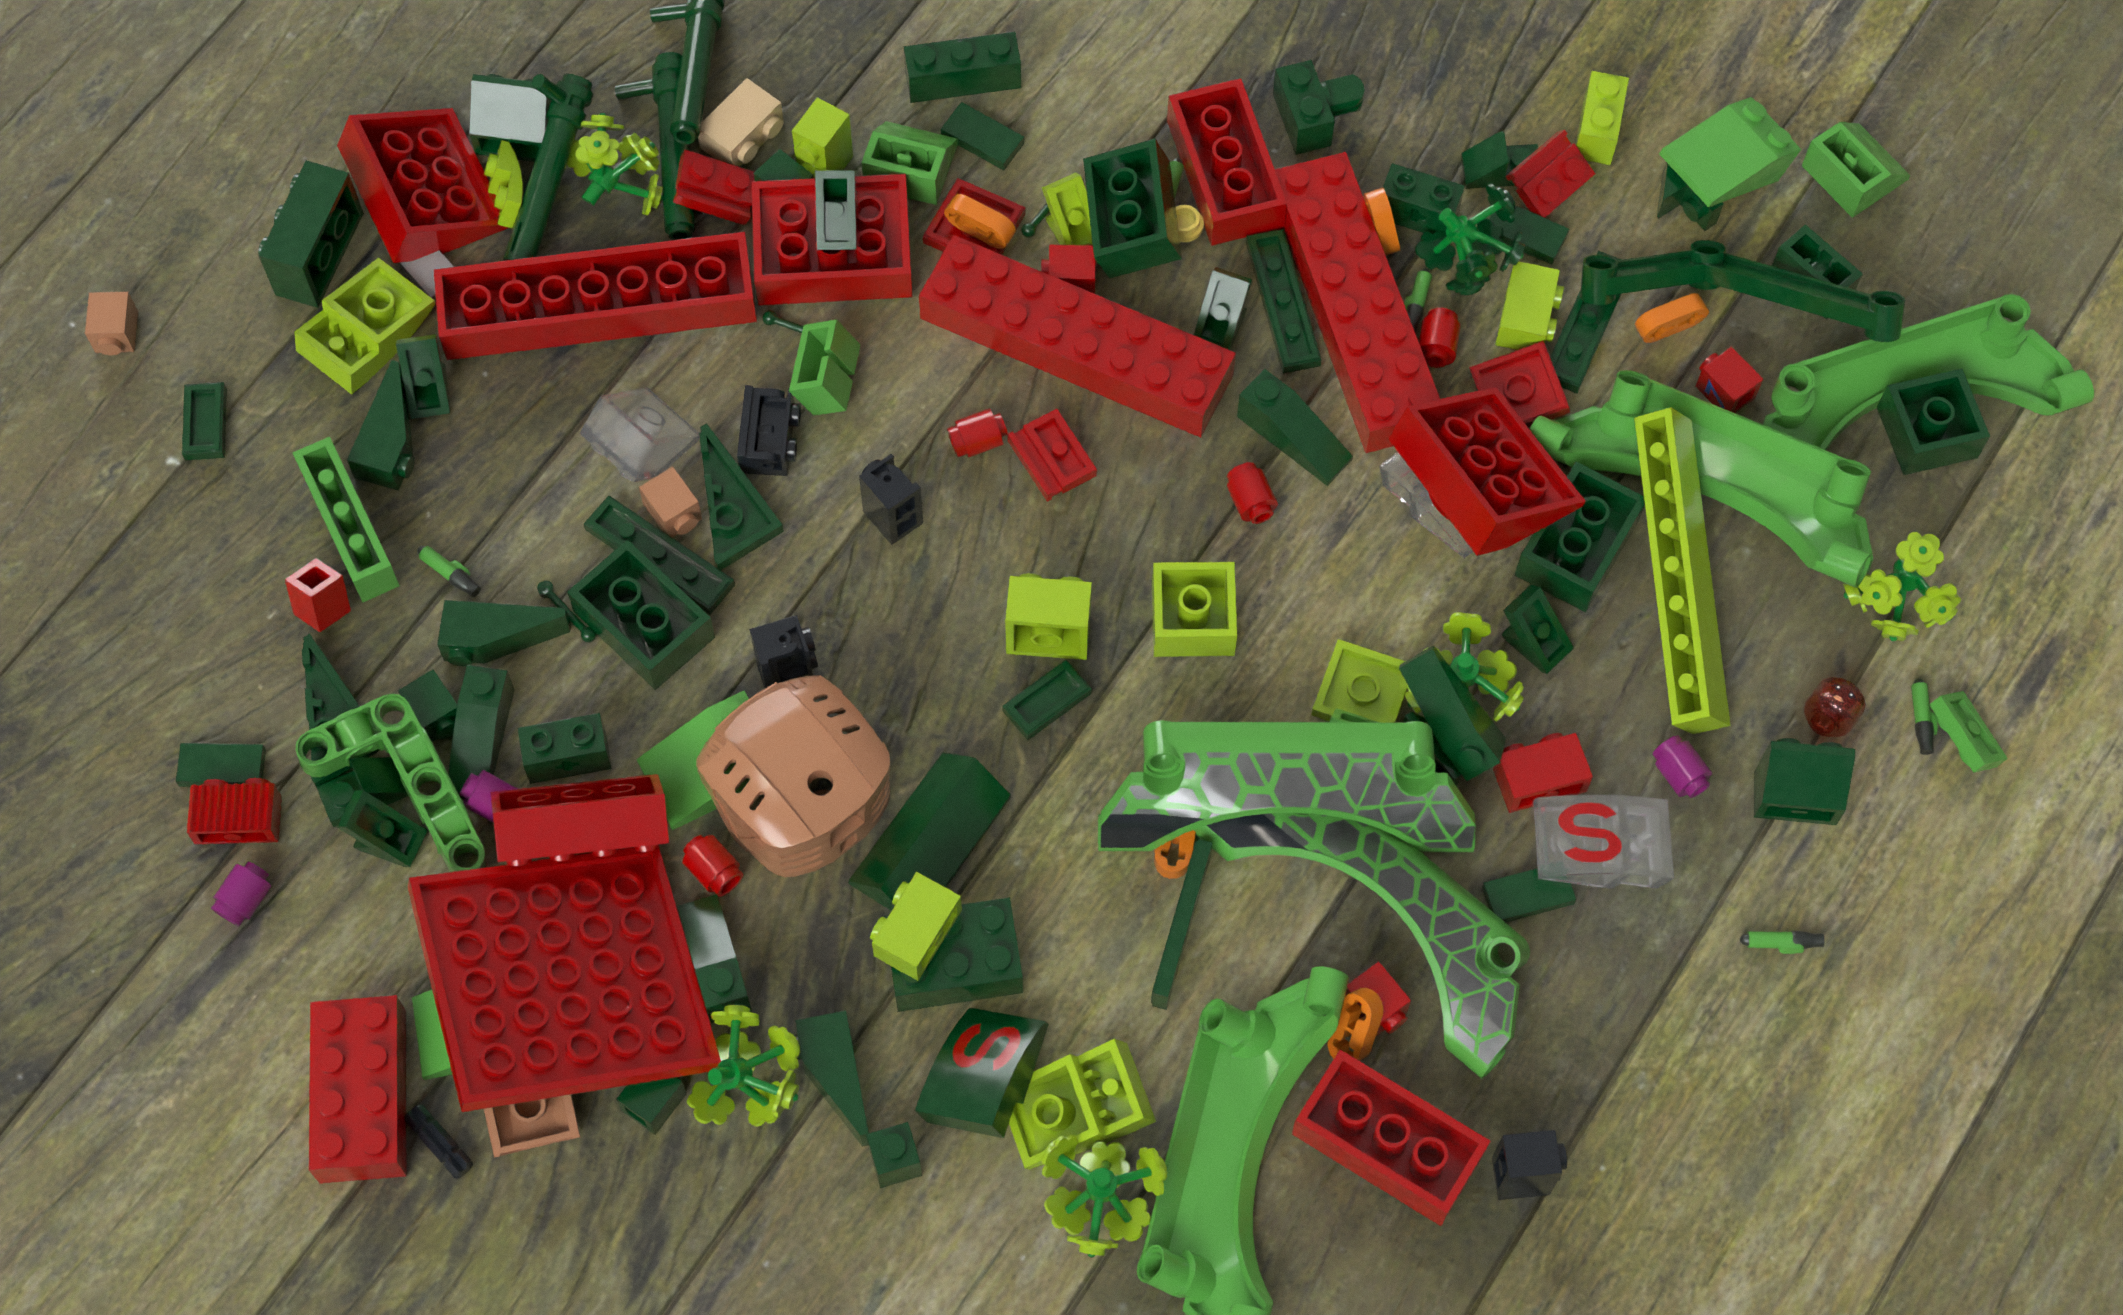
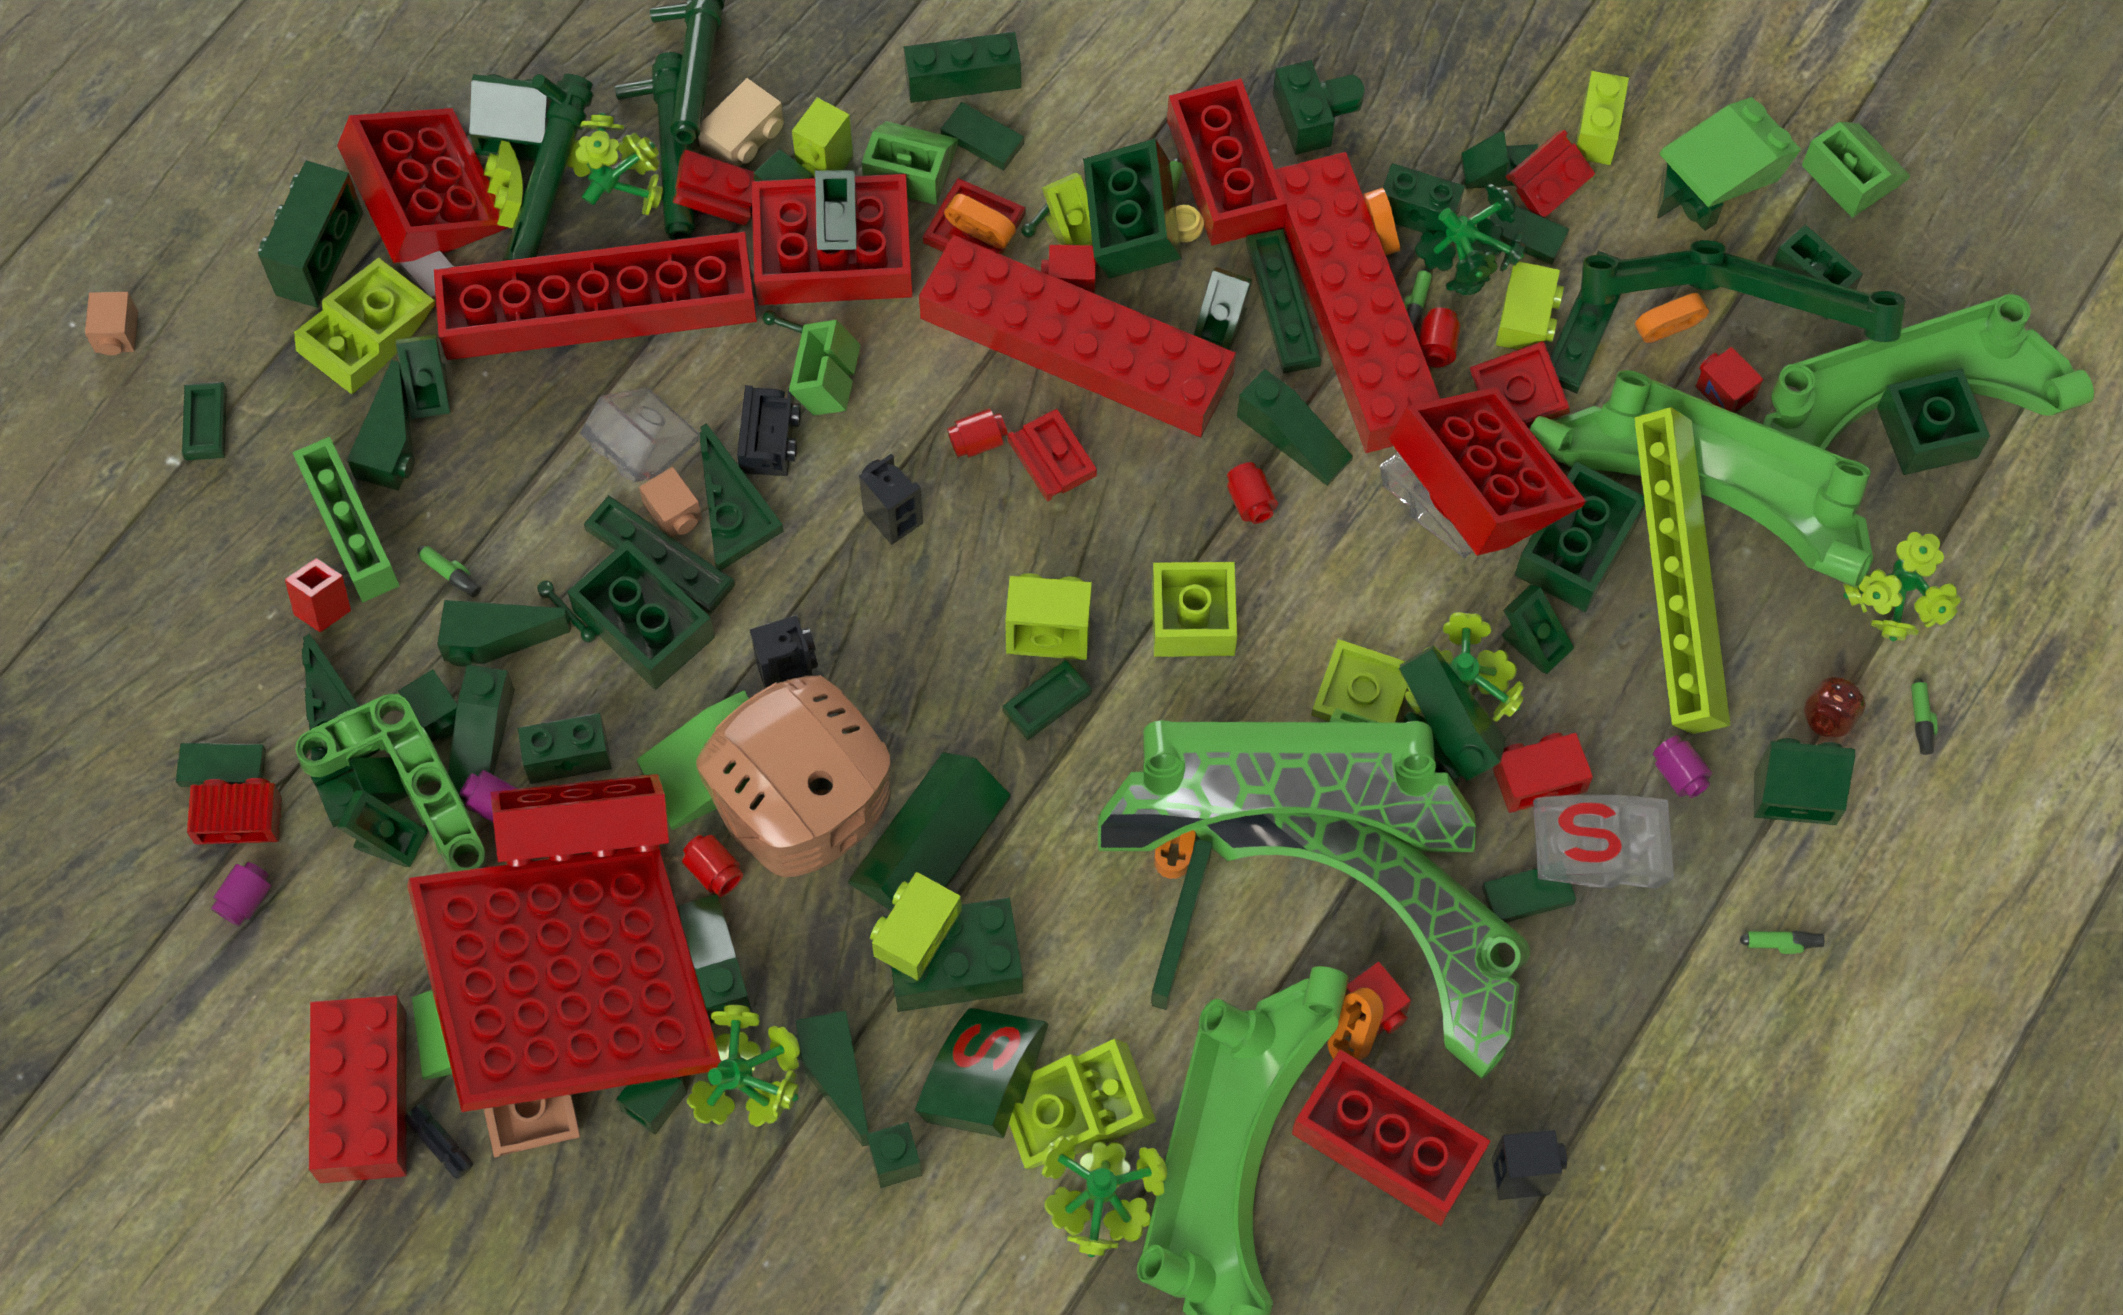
bright green plate [1929,691,2008,773] -> none

